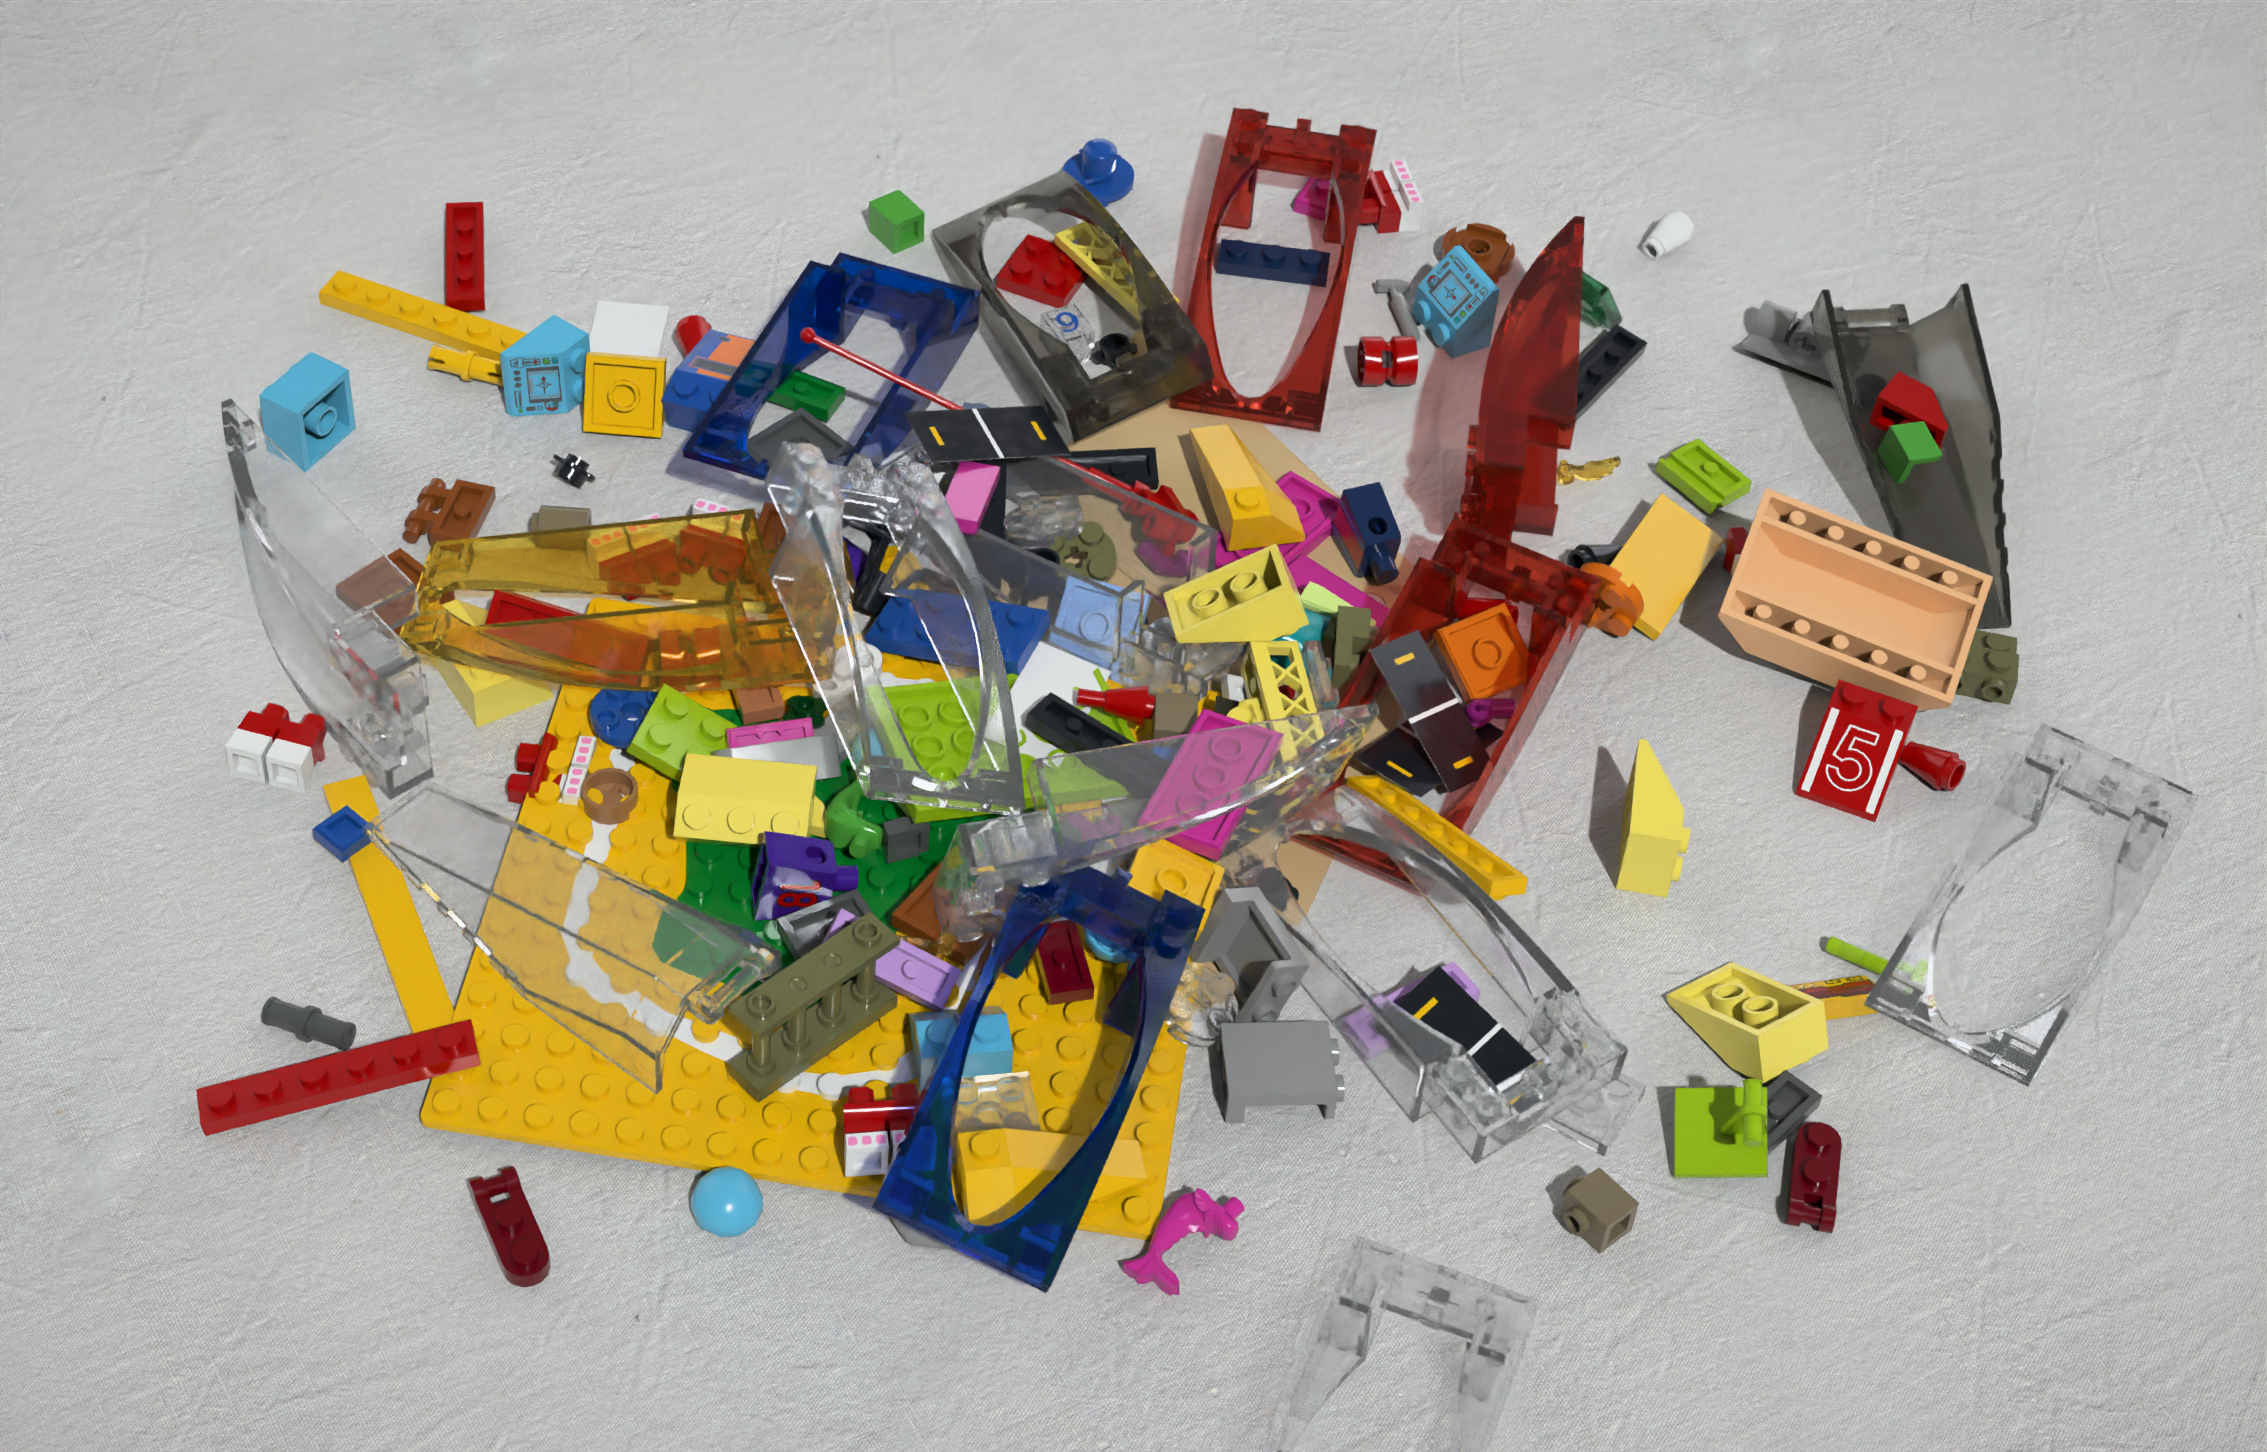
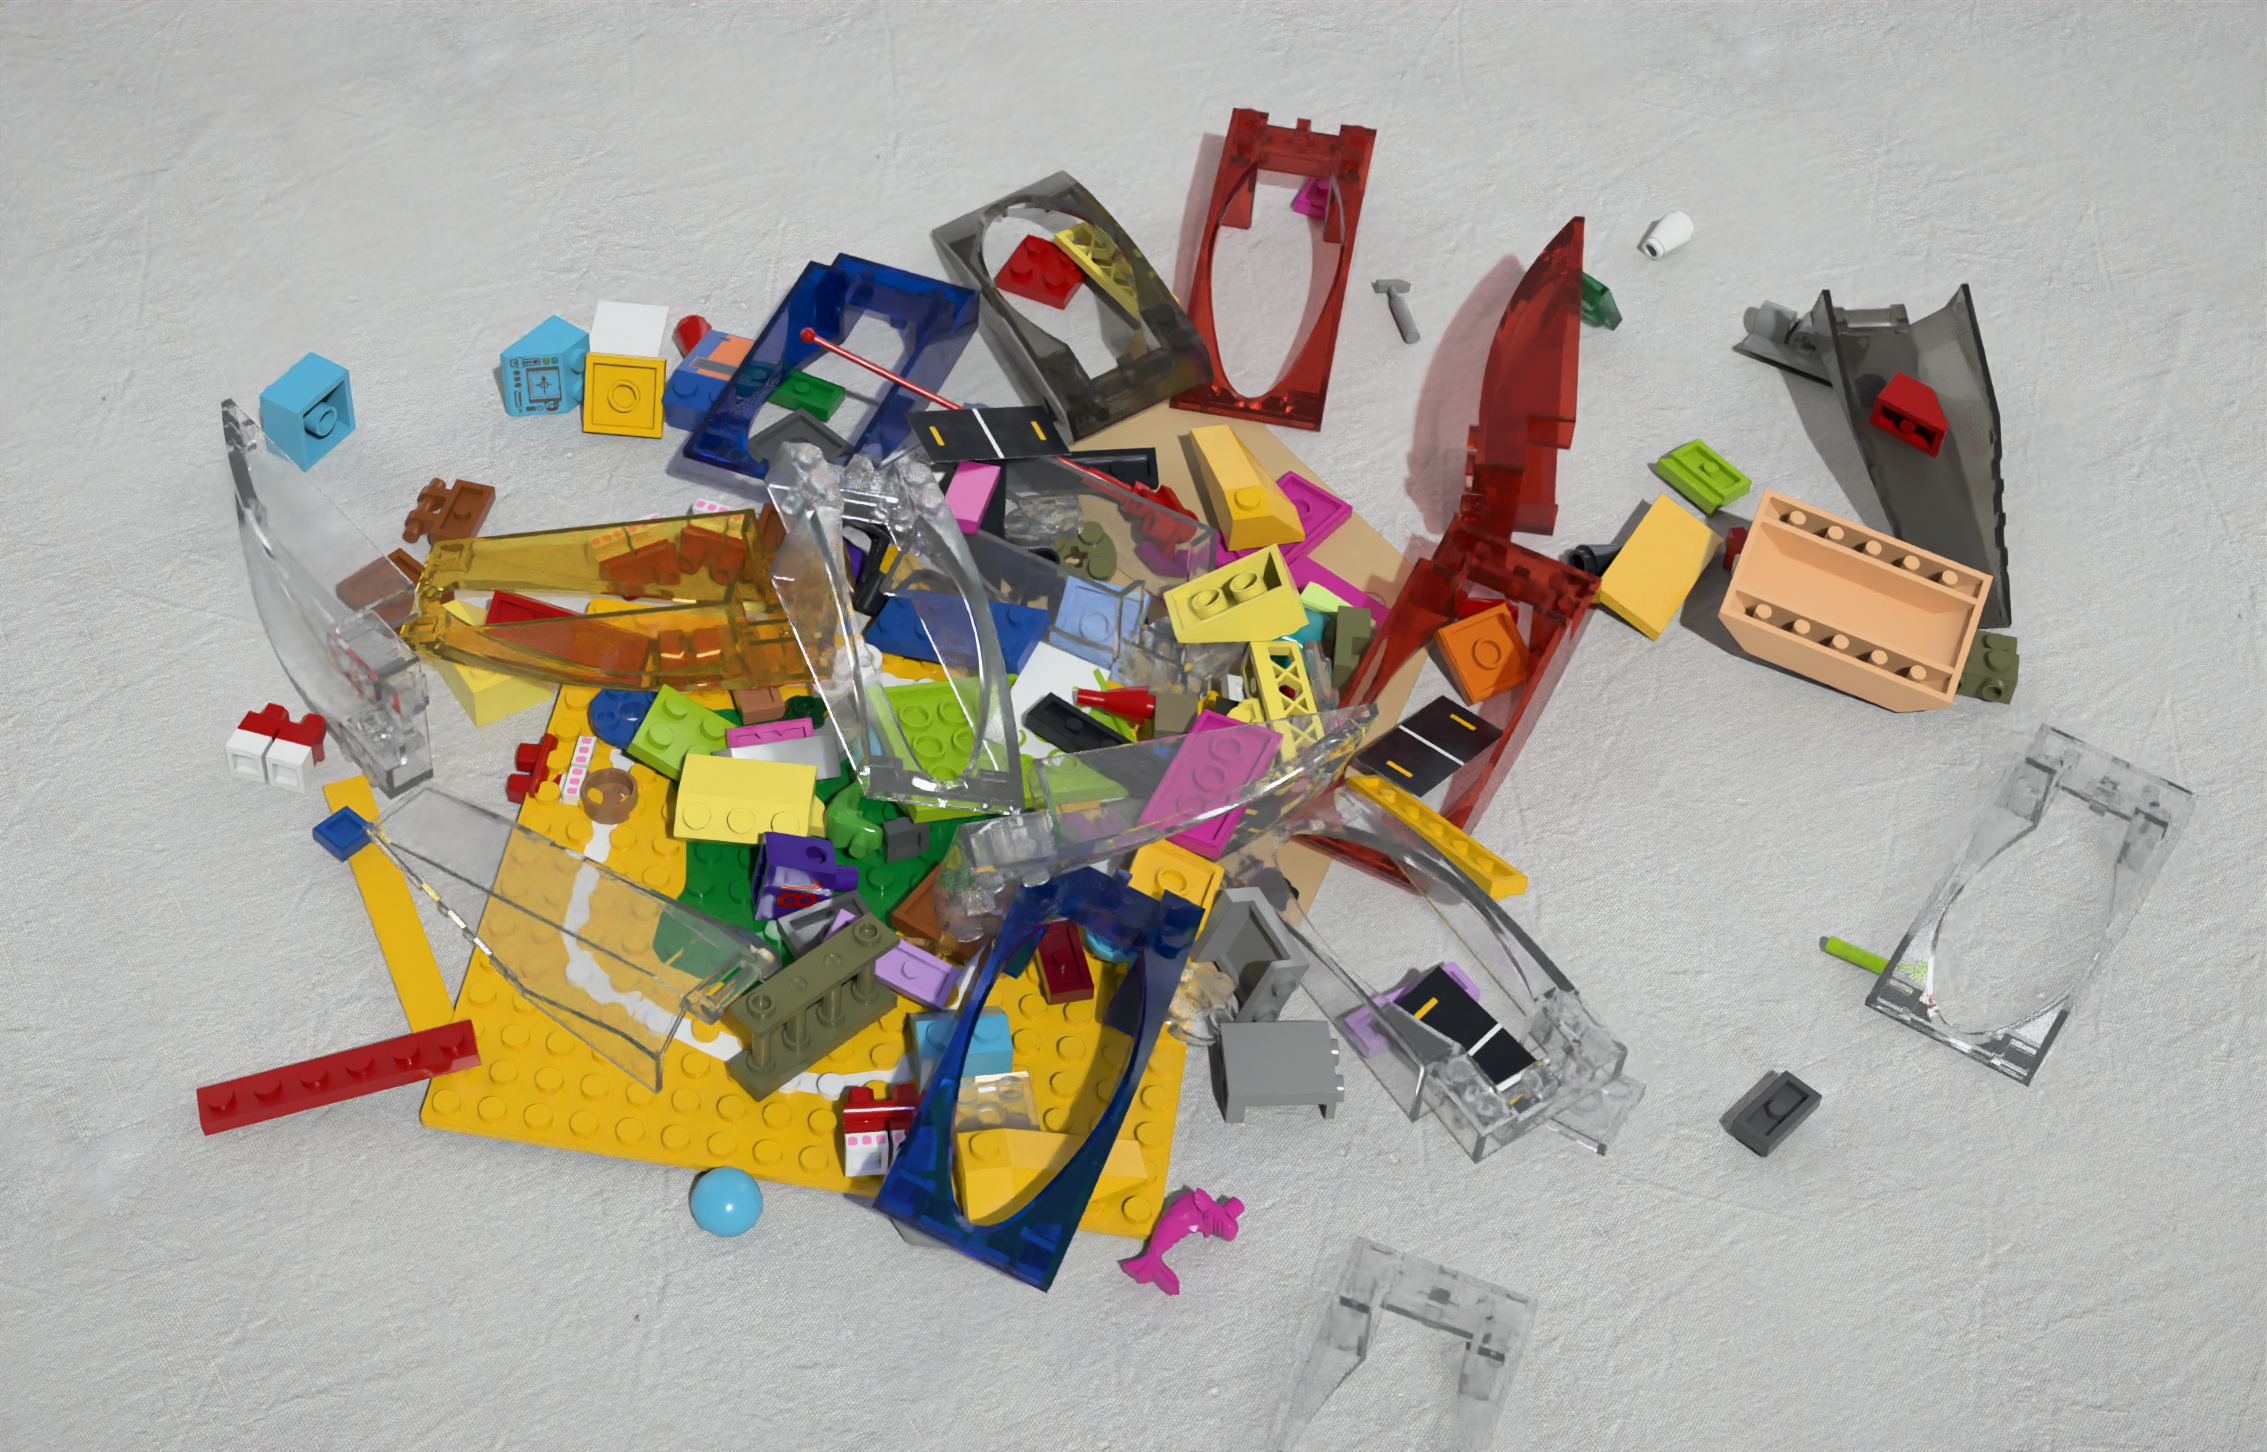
dark grey pin [261,997,356,1051] -> none
yellow plate [319,270,528,362] -> none
yellow pin [428,345,503,387] -> none
red plate [446,202,485,312] -> none
dark red plate [467,1166,550,1287] -> none
dark tan brick [530,505,592,549] -> none
black plate [553,453,596,488] -> none
bright green panel [869,190,925,254] -> none
clear brick [1039,303,1095,369] -> none
blue plate [1062,138,1134,208] -> none
black plate [1093,333,1138,368] -> none
dark blue plate [1217,239,1330,287] -> none
dark blue torso [1330,482,1402,584] -> none
hips [1344,159,1424,234] -> none
red wheel [1357,336,1418,386] -> none
black sticker [1369,630,1498,793] -> none
medium azure slope [1413,245,1500,358] -> none
dark orange plate [1441,223,1515,285] -> none
magenta arm [1464,698,1516,729] -> none
black plate [1540,324,1648,426] -> none
clear yellow piece [1556,456,1621,485] -> none
dark tan brick [1560,1167,1639,1254] -> none
orange plate [1564,562,1644,637] -> none
light yellow slope [1616,739,1690,897] -> none
light yellow slope [1667,962,1829,1083] -> none
lime plate [1674,1079,1768,1178] -> none
dark red plate [1785,1122,1842,1233] -> none
slope [1789,975,1884,1020] -> none
red slope [1795,679,1918,822] -> none
bright green panel [1877,421,1942,484] -> none
red cone [1900,741,1966,791] -> none

